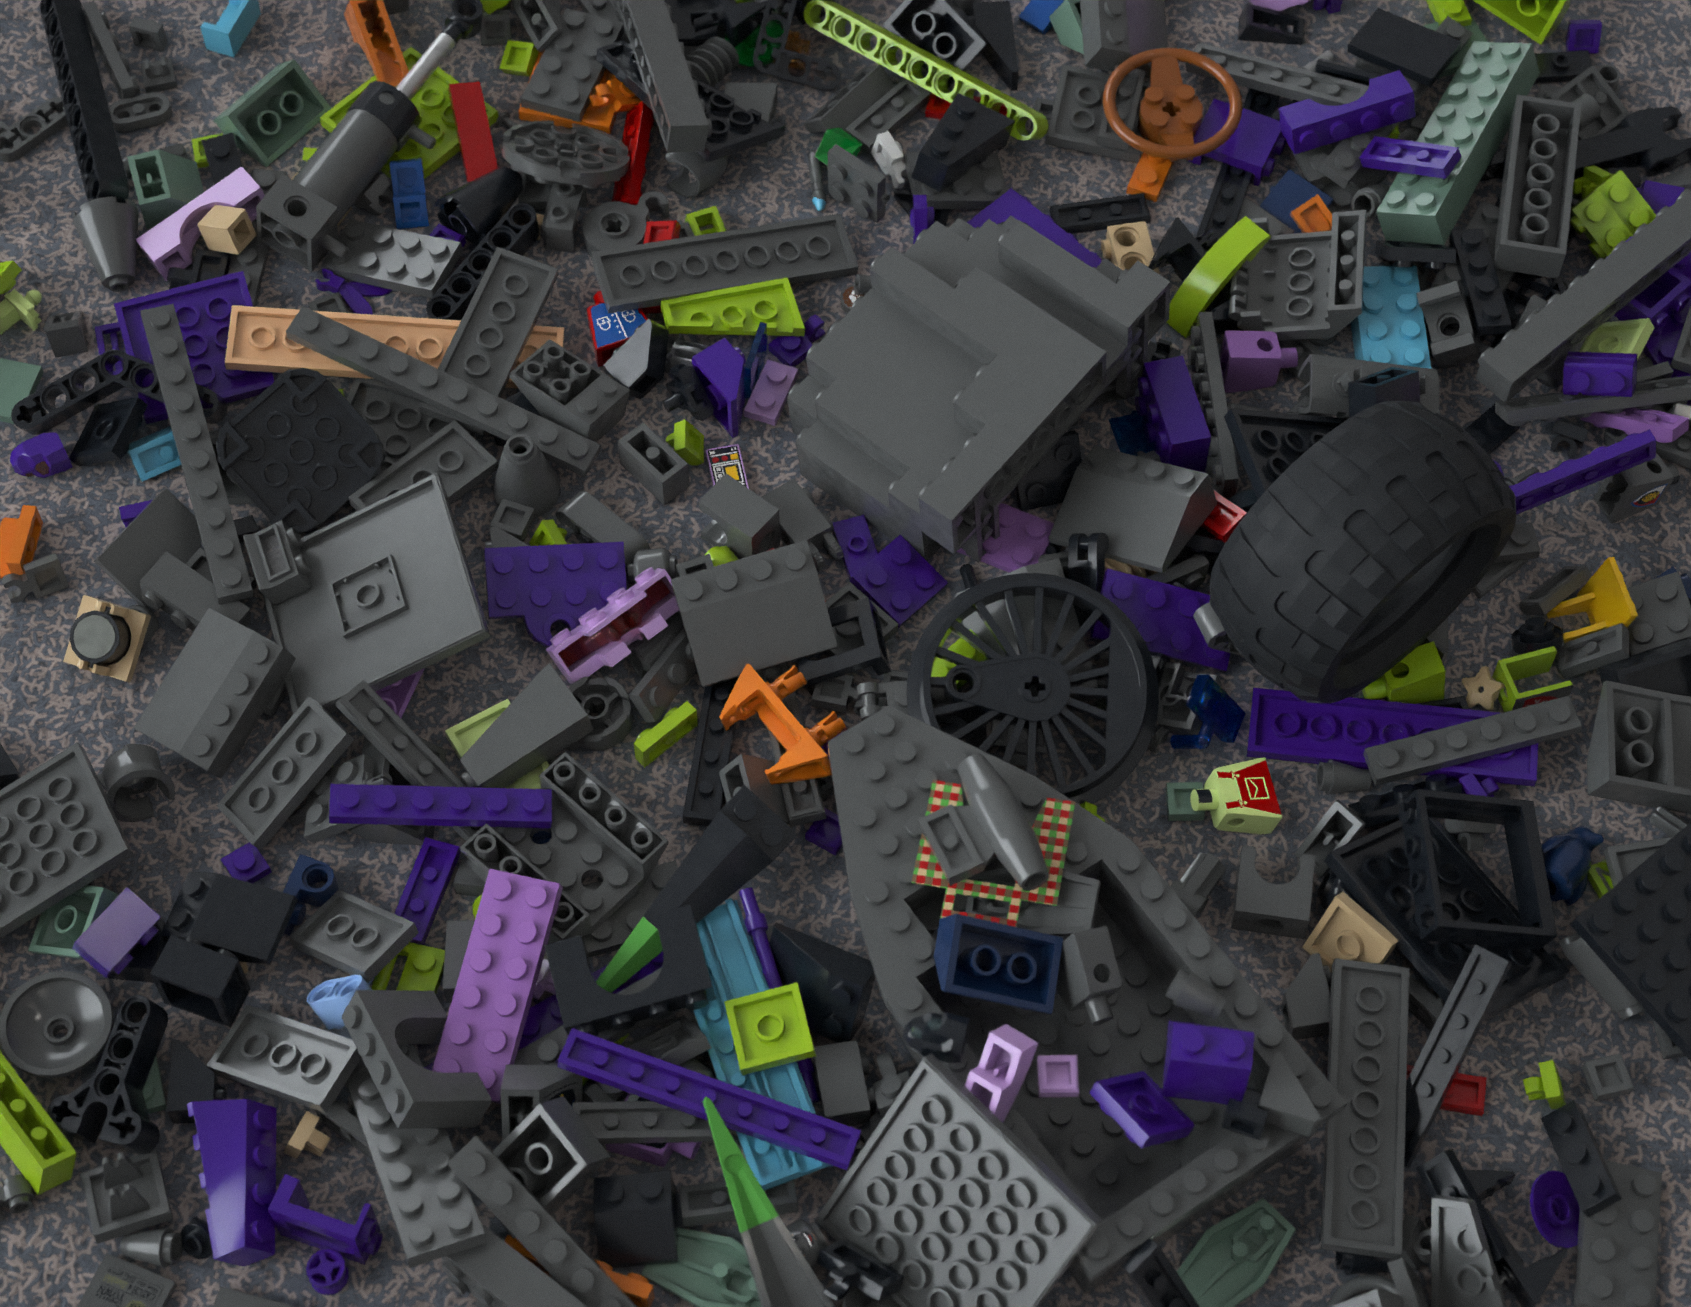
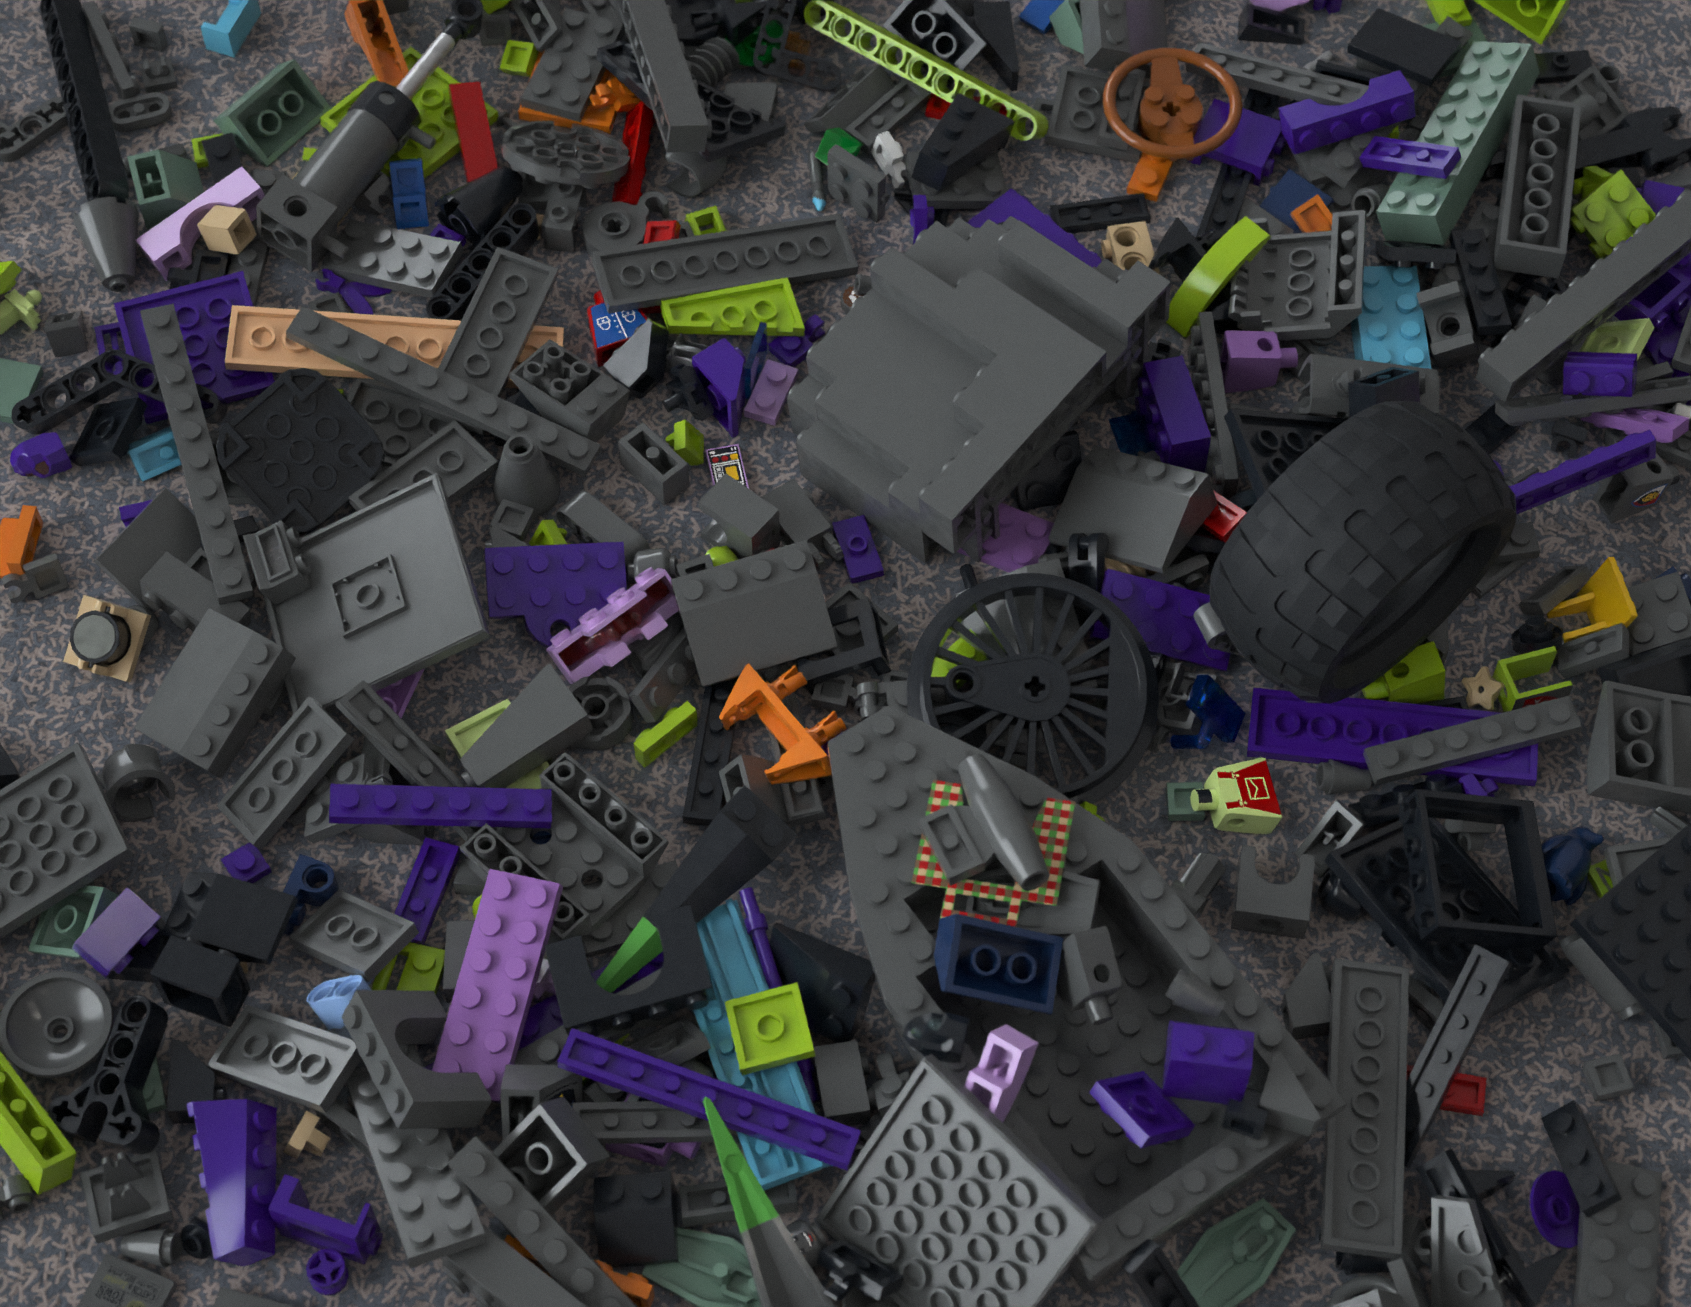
dark purple tile [805,807,842,856] -> none
dark purple plate [850,535,948,629] -> none
lavender tile [1037,1055,1079,1098] -> none
tan plate [1302,892,1398,973] -> none
lime tile [1523,1060,1566,1109] -> none
dark purple tile [1566,20,1602,54] -> none

